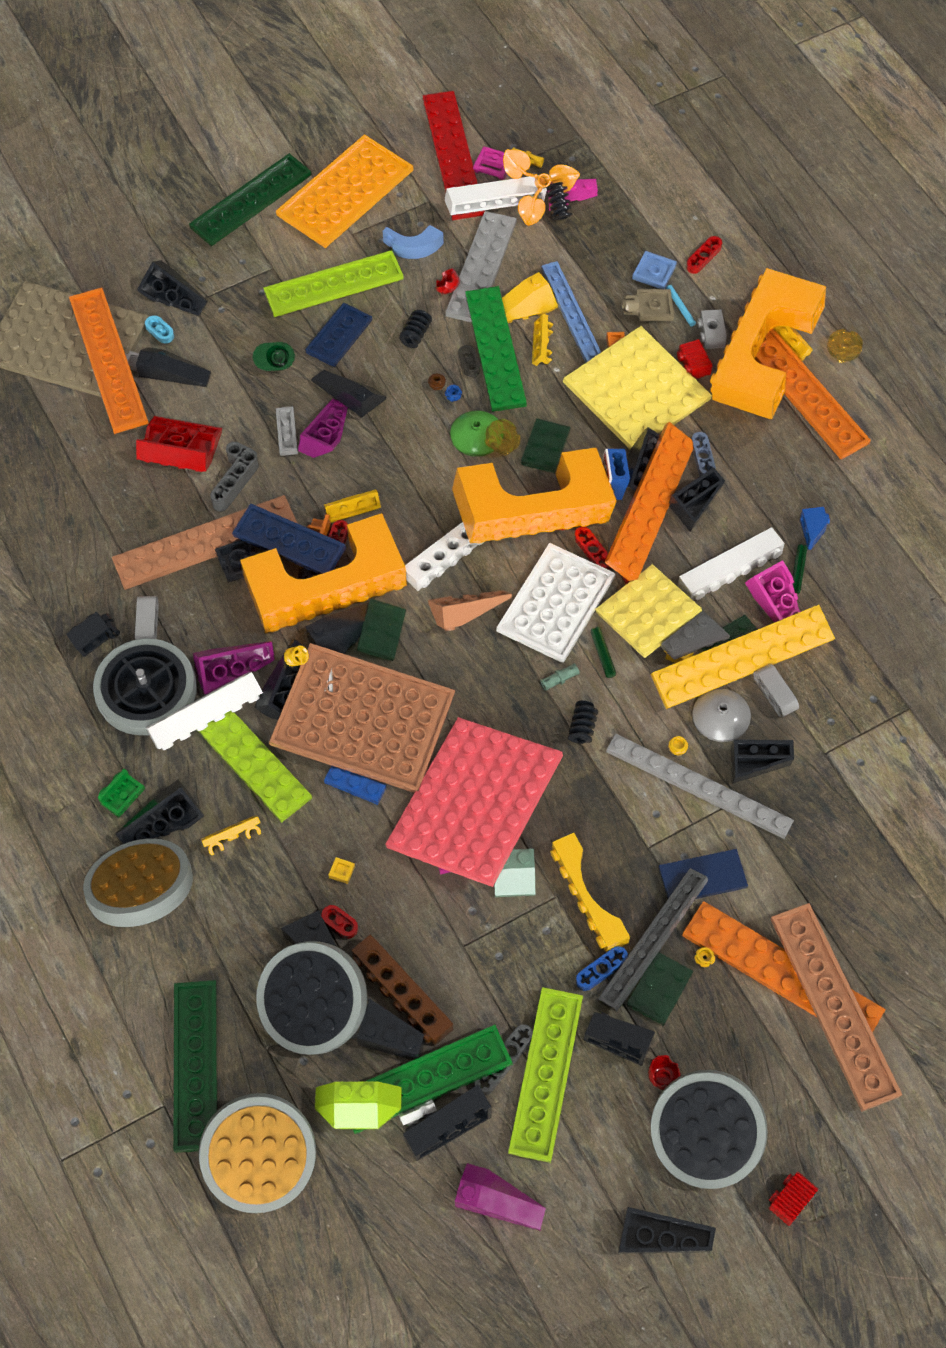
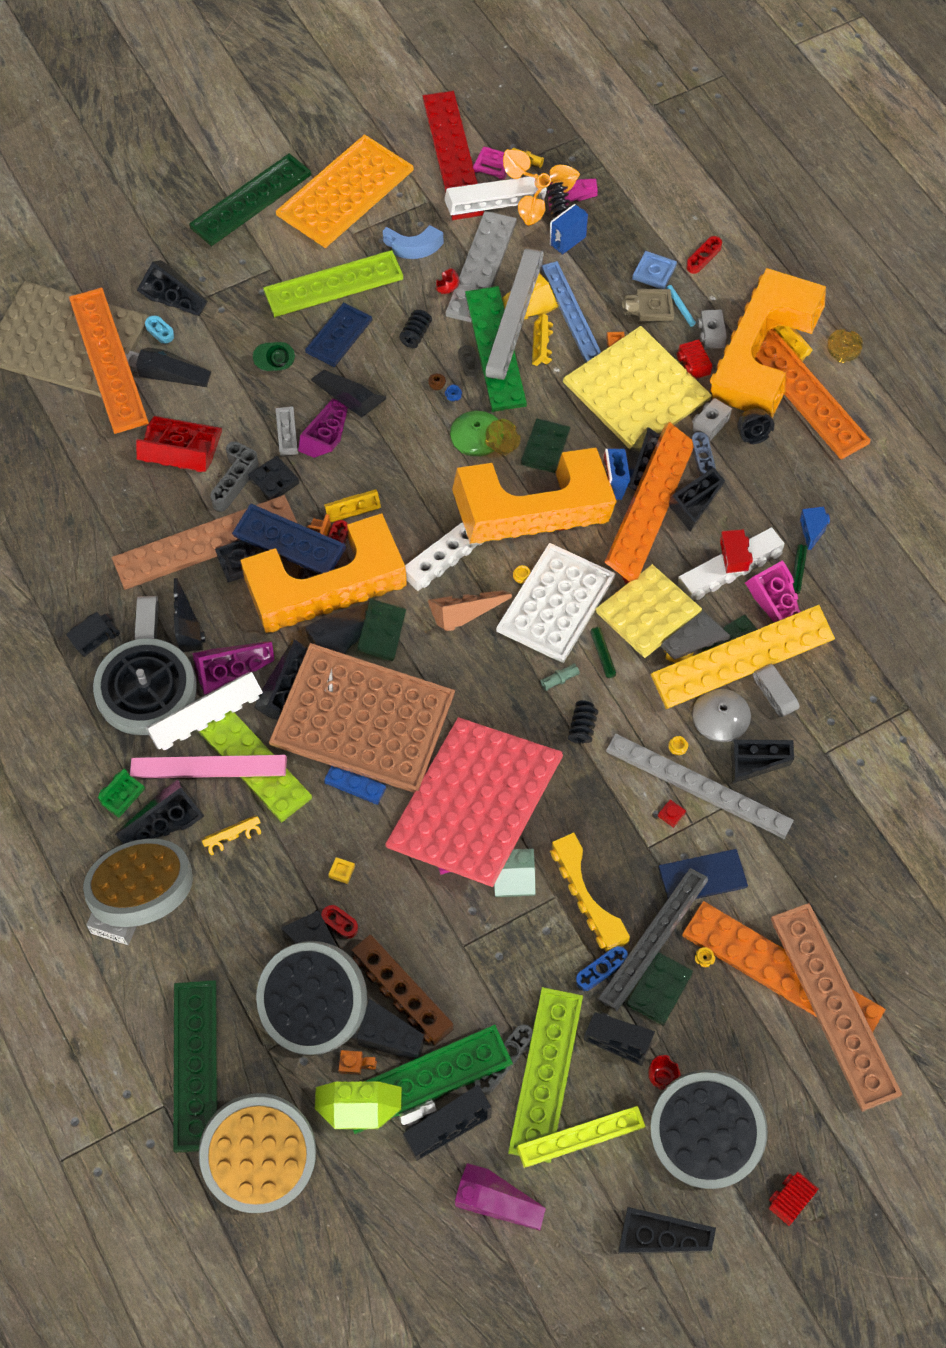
yellow wheel [284,646,309,667] -> none
red beam [575,527,611,570] -> none
none -> light grey brick [86,913,136,945]
none -> bright pink tile [130,755,287,779]
none -> black wedge [174,578,206,652]
none -> black brick [248,456,299,501]
none -> orange plate [338,1050,377,1075]
none -> light grey beam [486,248,543,380]
none -> yellow plate [513,565,531,584]
none -> neon yellow plate [517,1106,646,1168]
none -> blue piece [550,204,588,255]
none -> red plate [658,799,686,828]
none -> light grey brick [692,398,732,442]
none -> red brick [720,529,753,573]
none -> black cylinder [737,408,775,445]

